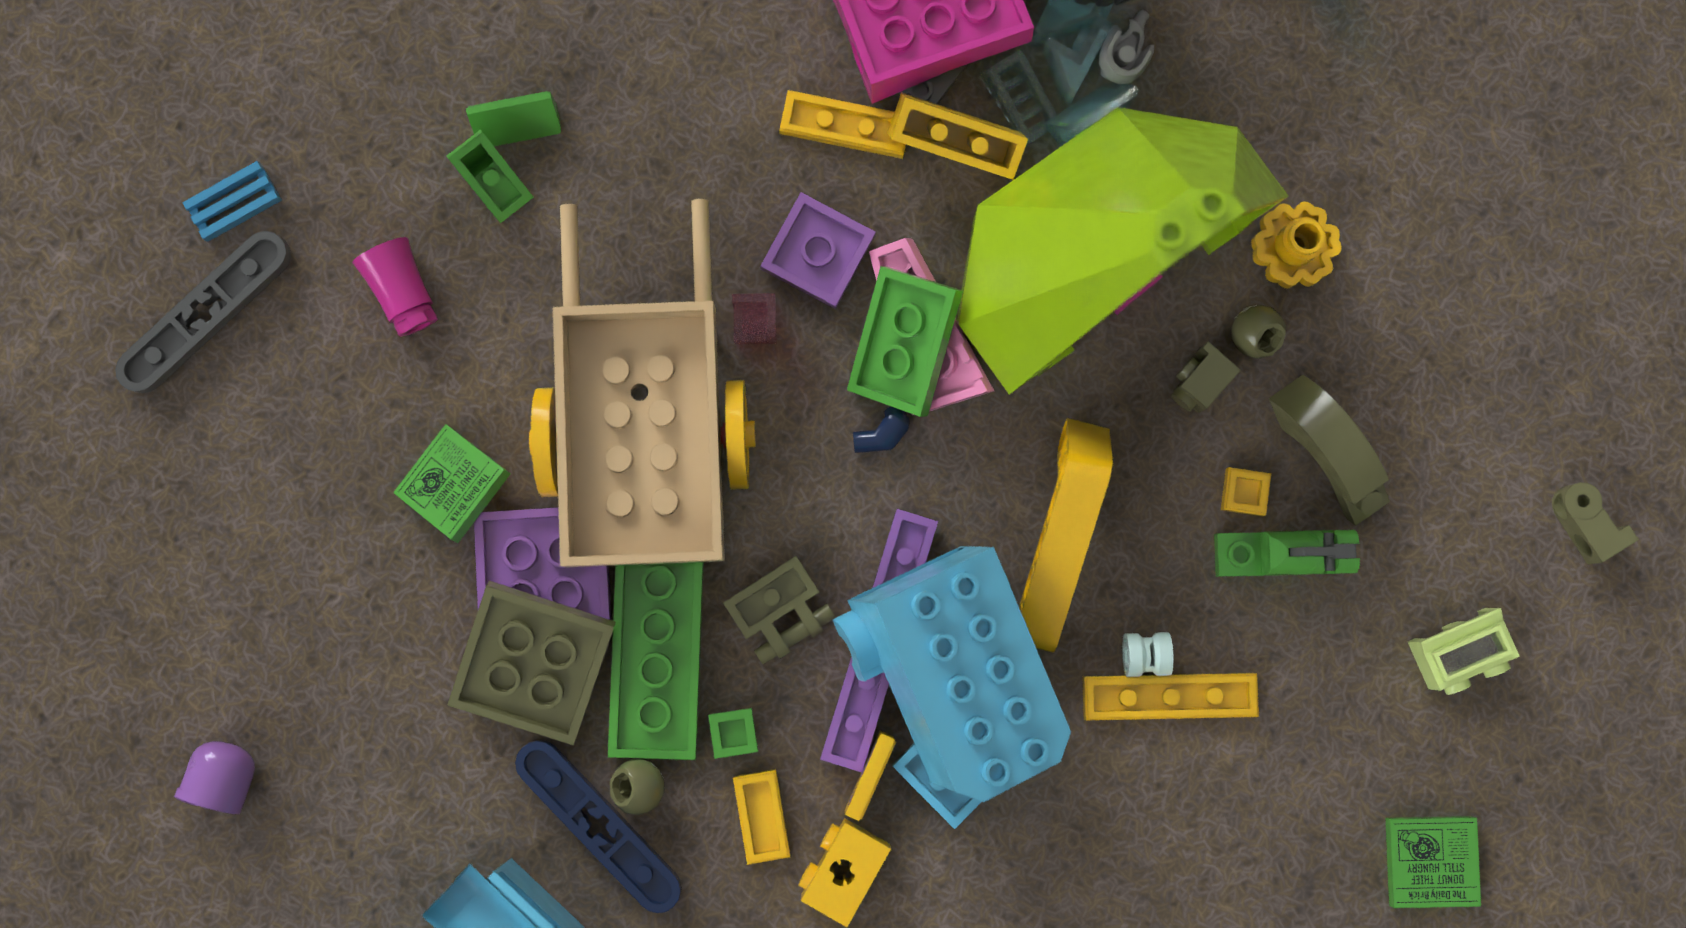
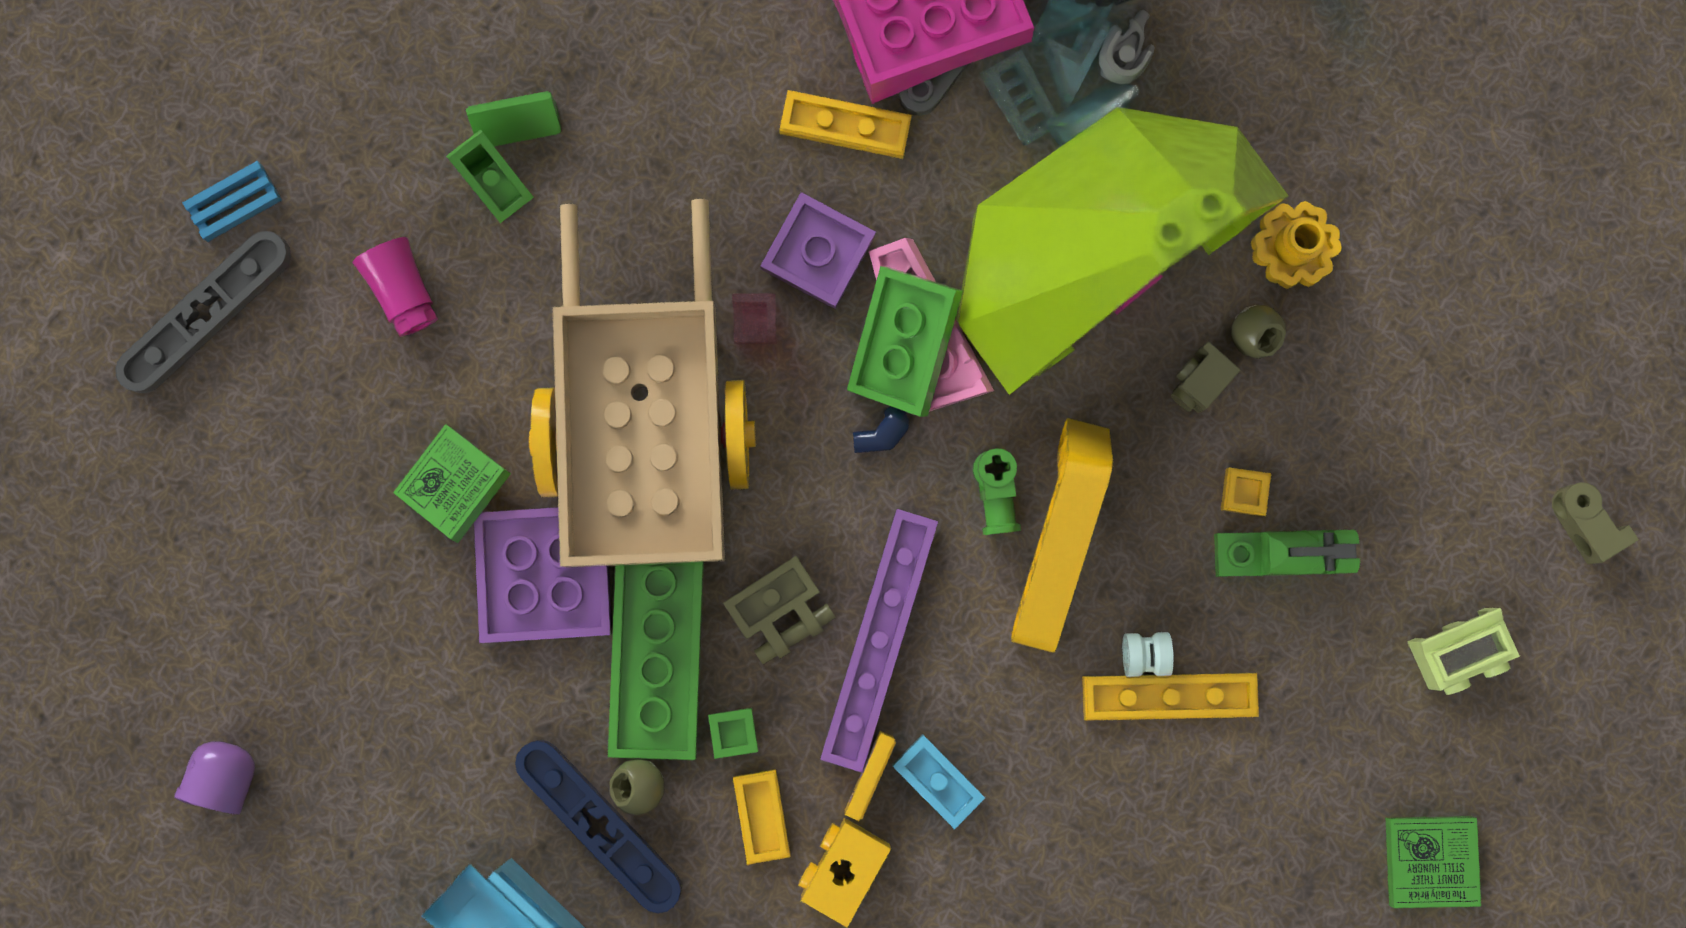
olive plate [447,580,616,746] -> none
medium azure piece [832,546,1071,802] -> none
yellow brick [888,92,1028,180] -> none
olive arch [1269,375,1390,526] -> none
none -> bright green connector [973,448,1021,535]

